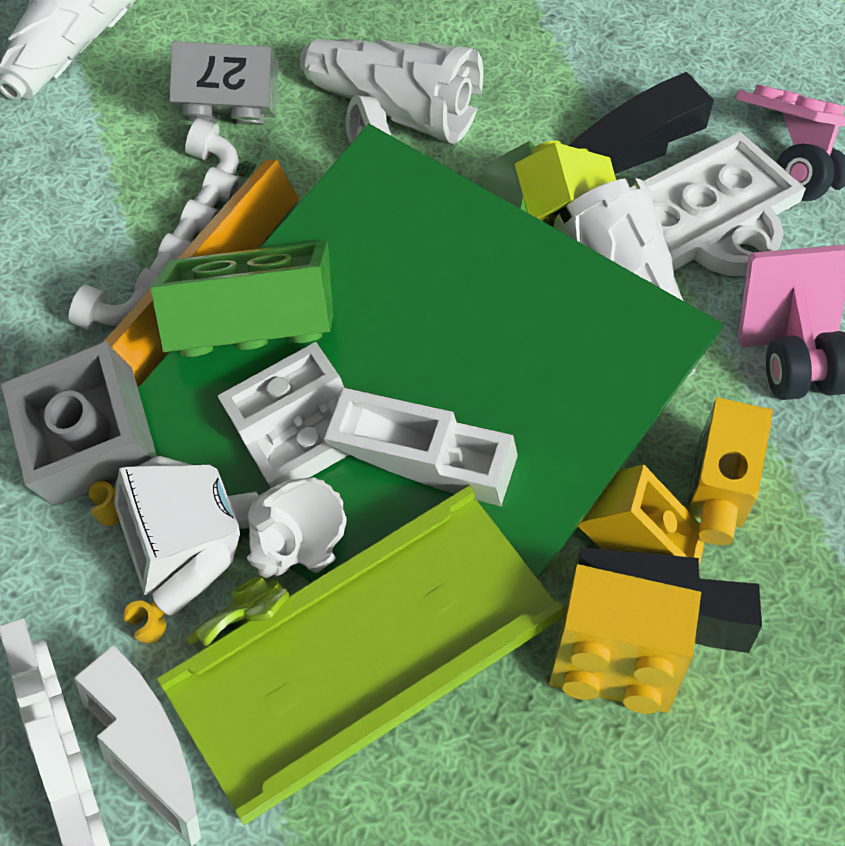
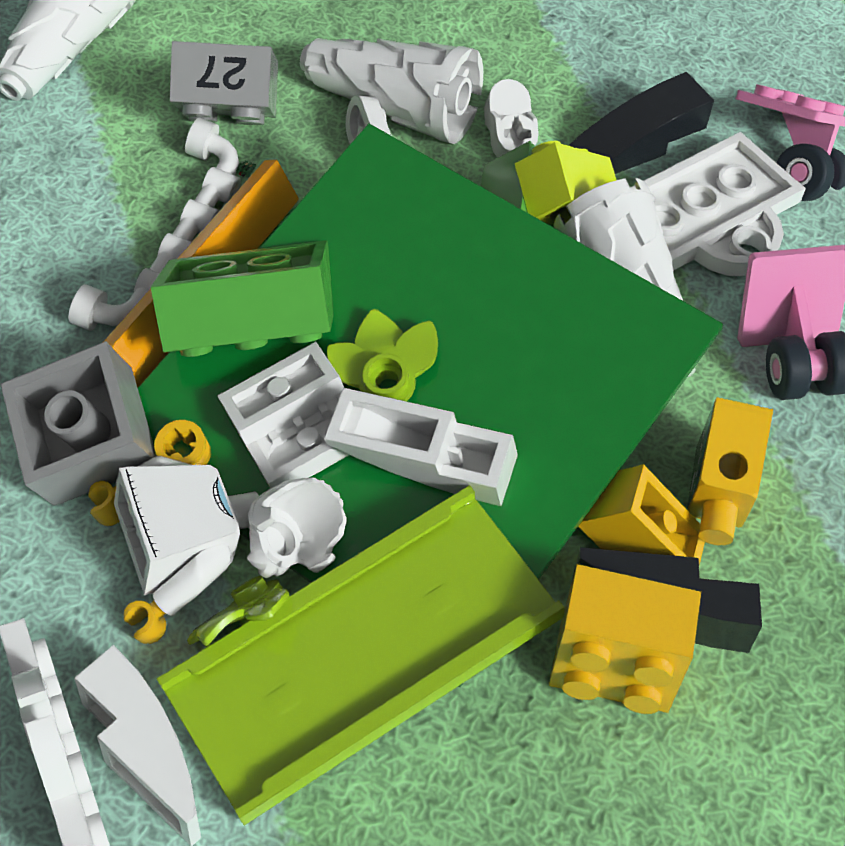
none -> yellow bush [154,420,211,465]
none -> lime plate [327,309,438,402]
none -> white piece [484,79,538,158]

